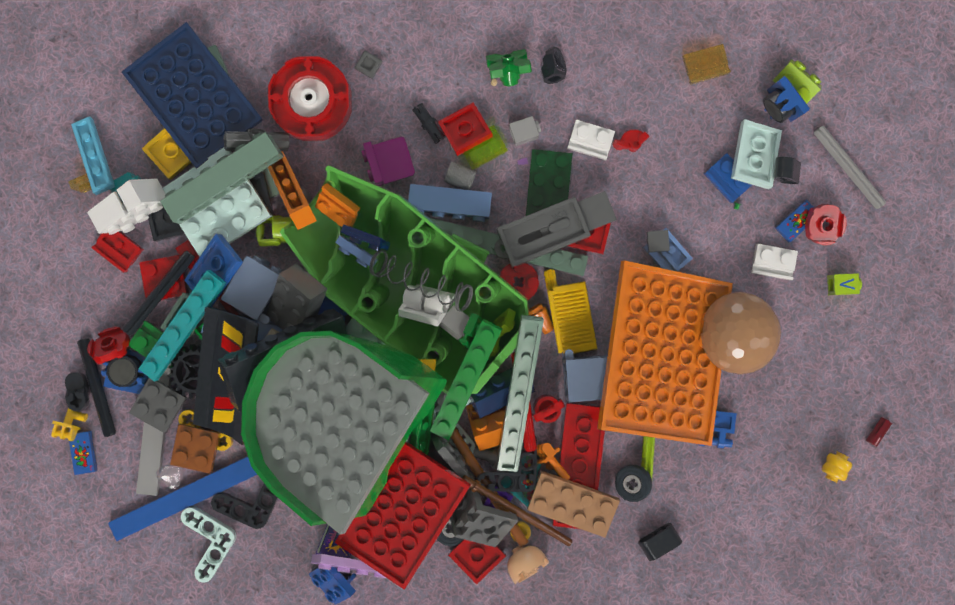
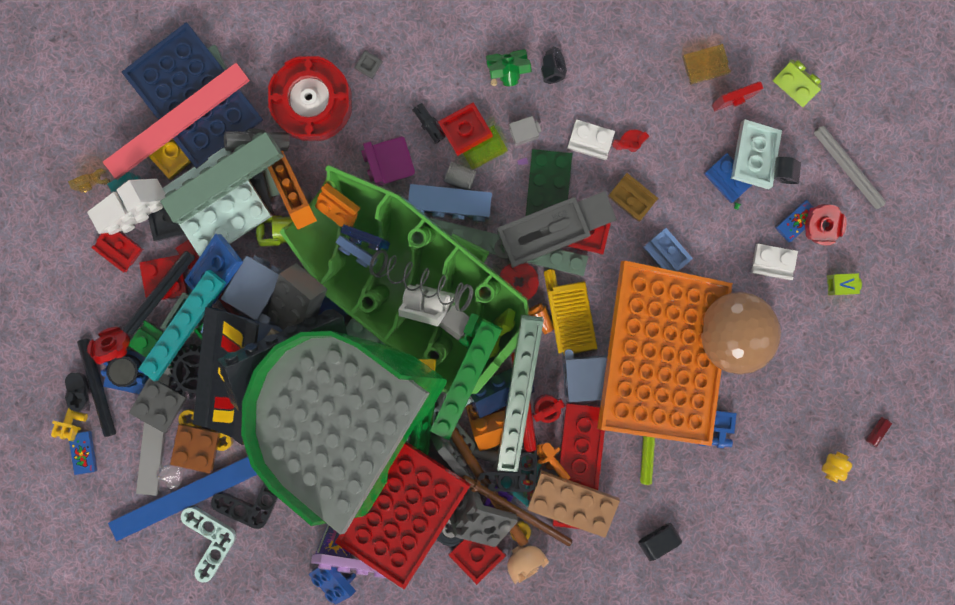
medium azure tile [71,116,115,195] -> none
black bush [615,465,652,502] -> none
dark grey tile [646,230,670,253] -> none
piece [763,76,810,123] -> none
none -> coral tile [103,63,250,180]
none -> pearl gold plate [608,173,659,222]
none -> red plate [712,81,764,112]

